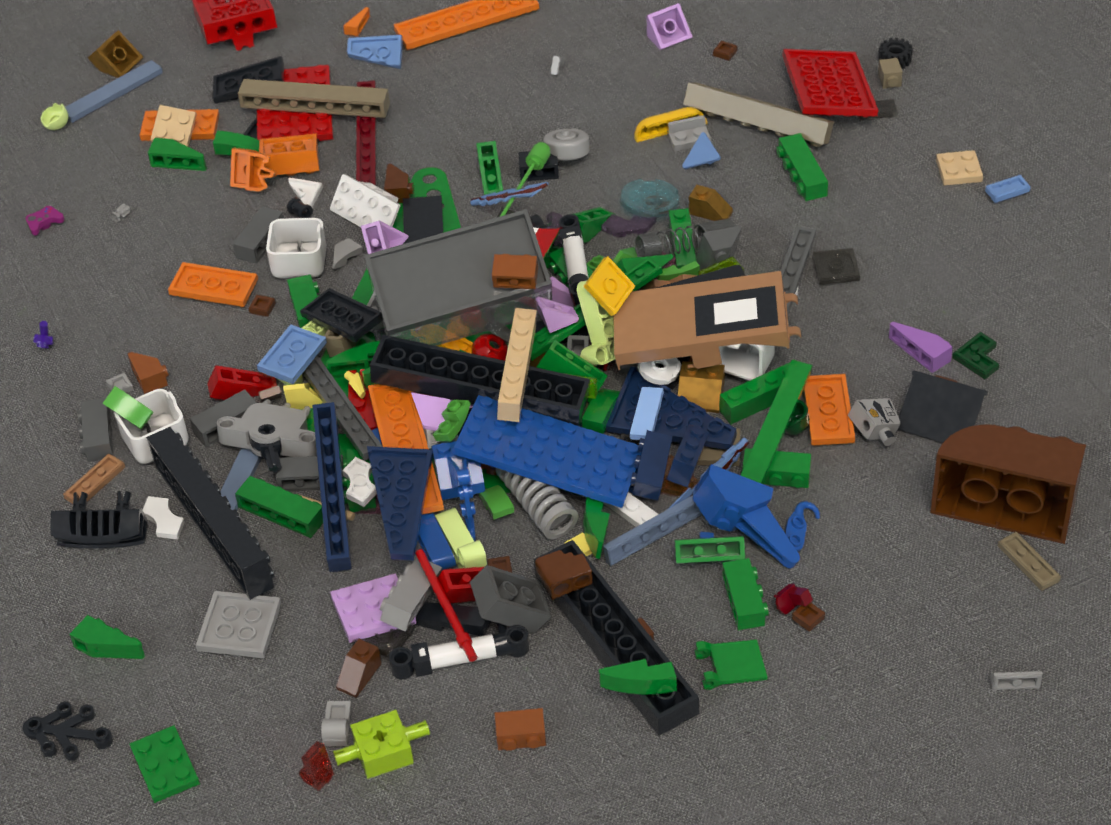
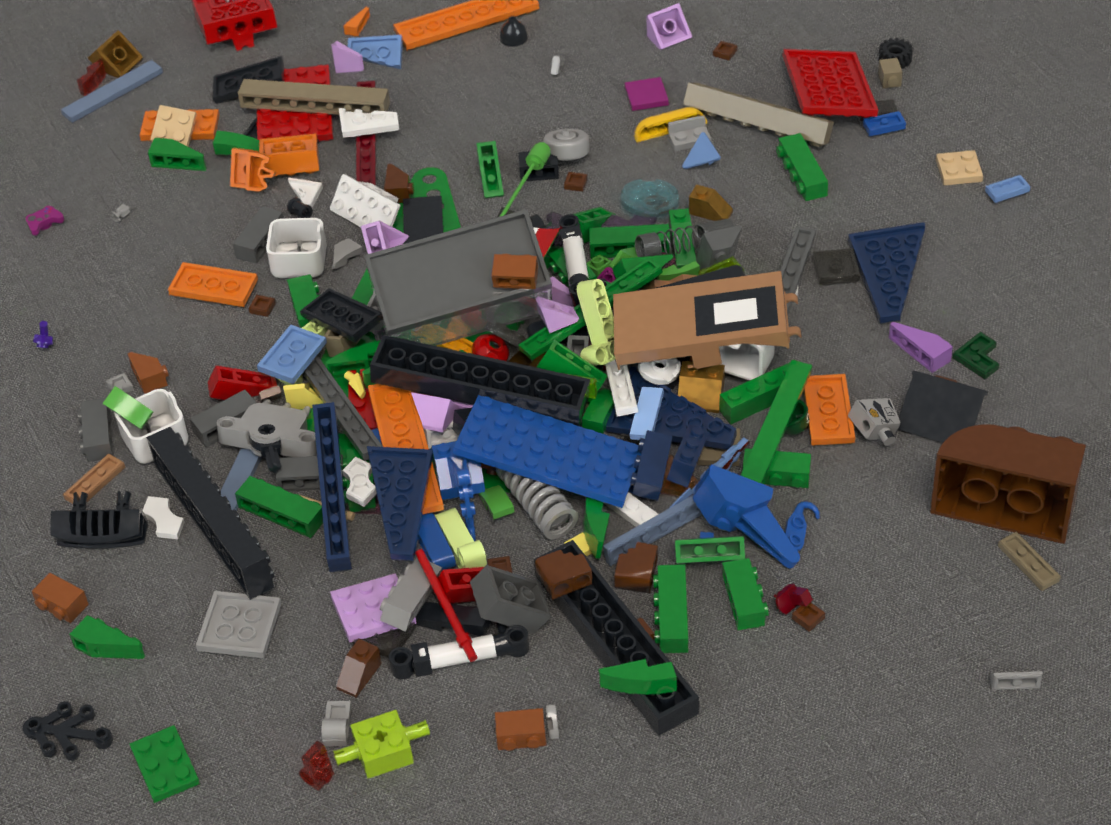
yellowish green hair [40,103,69,130] -> none
bright green slope [432,399,470,442] -> none
medium blue sword [470,182,549,206] -> none
tan brick [497,308,537,422] -> none
yellow tile [583,256,635,316] -> none
green flag [694,640,768,690] -> none
none -> dark orange brick [32,573,89,623]
none -> clear red slope [77,59,106,96]
none -> lavender slope [331,41,364,73]
none -> white wing [339,108,399,138]
none -> black helmet [500,16,528,47]
none -> light grey tile [546,705,559,739]
none -> reddish brown tile [564,172,588,192]
none -> green brick [589,224,670,259]
none -> white tile [605,359,638,417]
none -> reddish brown piece [615,542,658,594]
none -> magenta tile [624,77,669,111]
none -> green brick [653,564,688,653]
none -> dark blue wing [848,222,926,323]
none -> blue plate [863,111,906,137]

